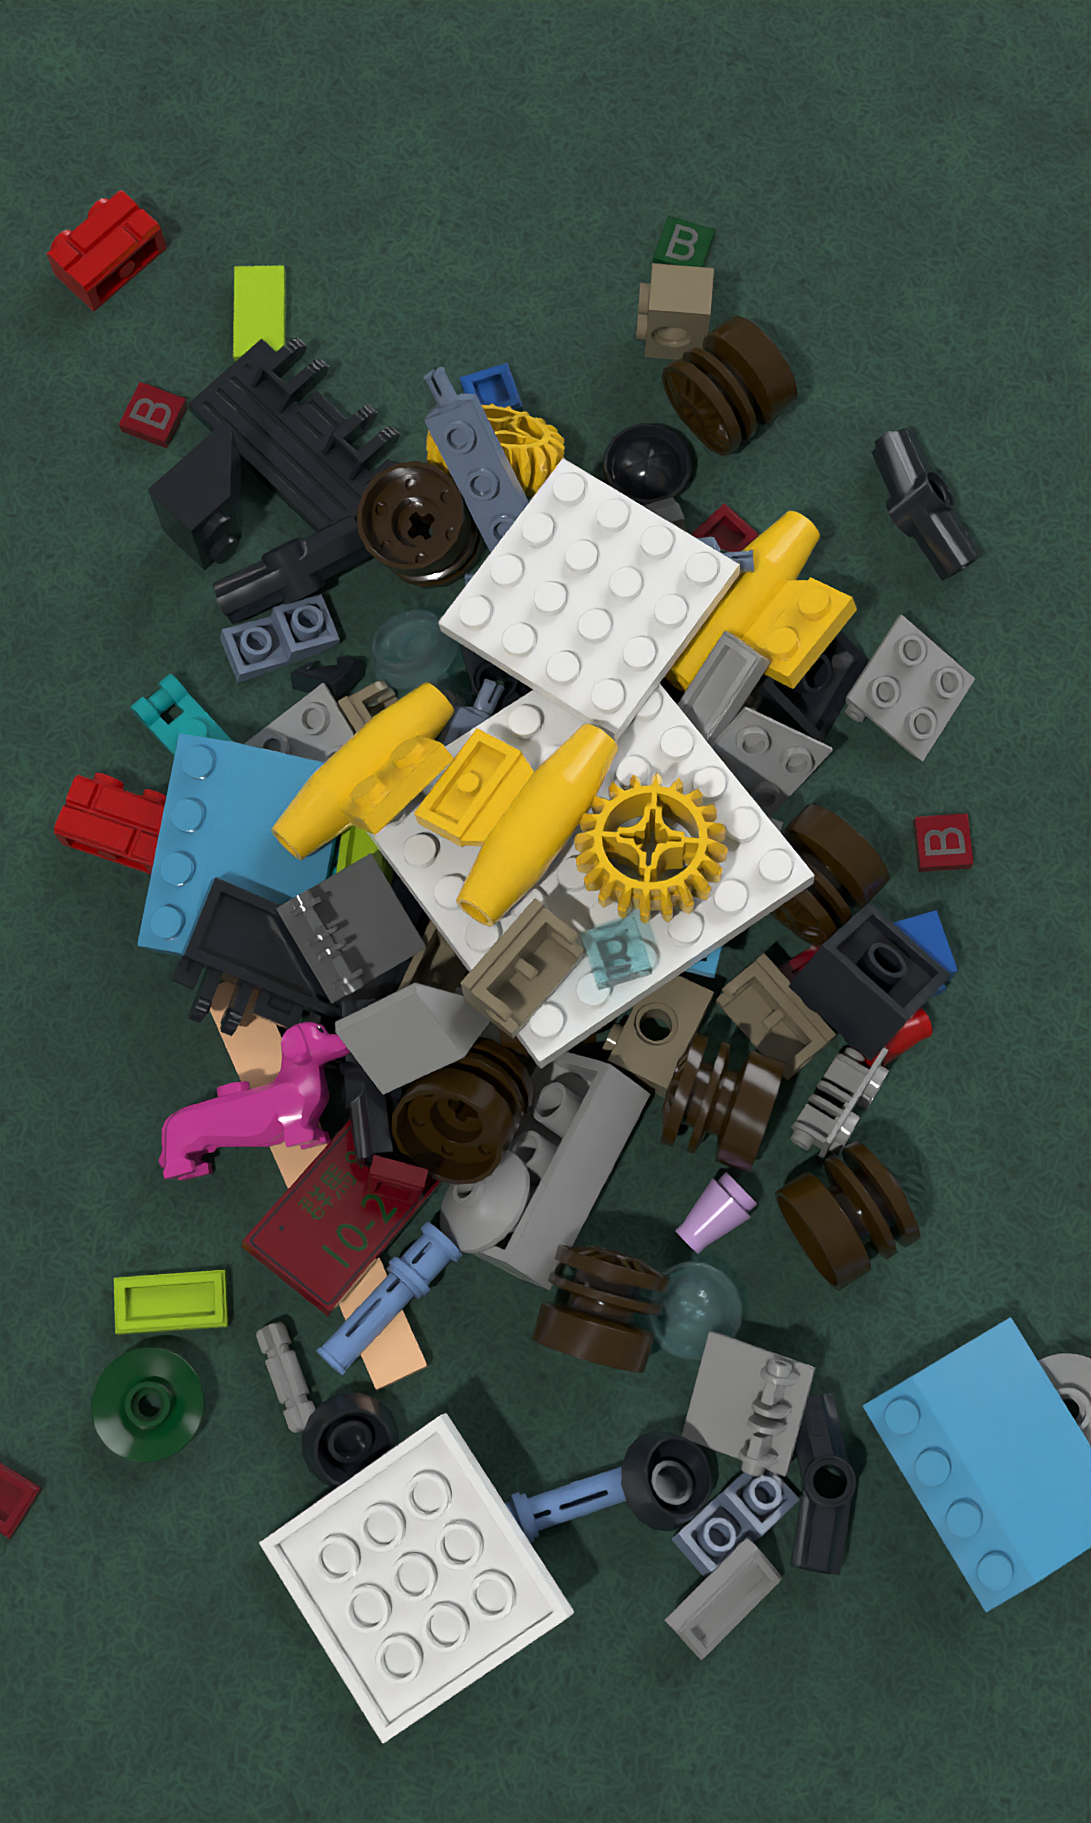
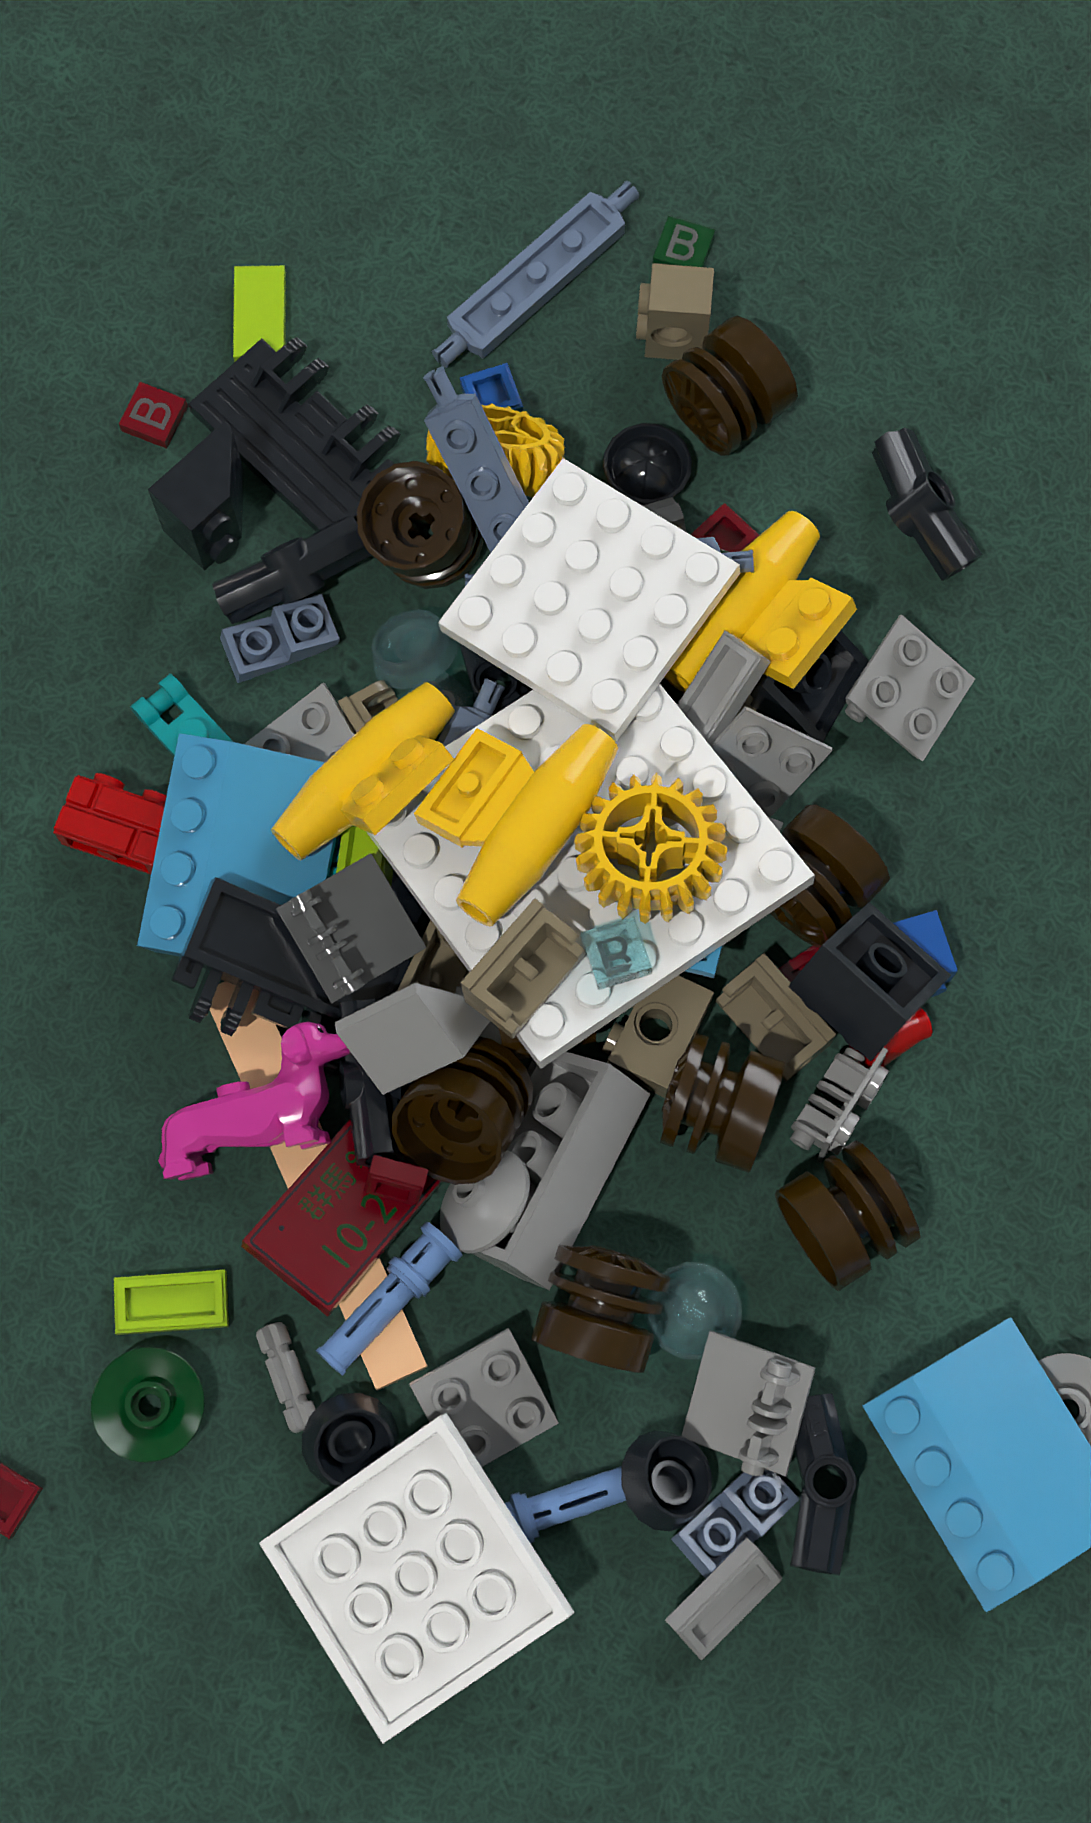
red brick [46,190,167,311] -> none
black tile [290,657,364,700] -> none
lavender cone [675,1172,757,1254] -> none
dark red tile [913,813,974,872] -> none
none -> light grey hinge [409,1328,558,1467]
none -> sand blue plate [432,181,639,368]

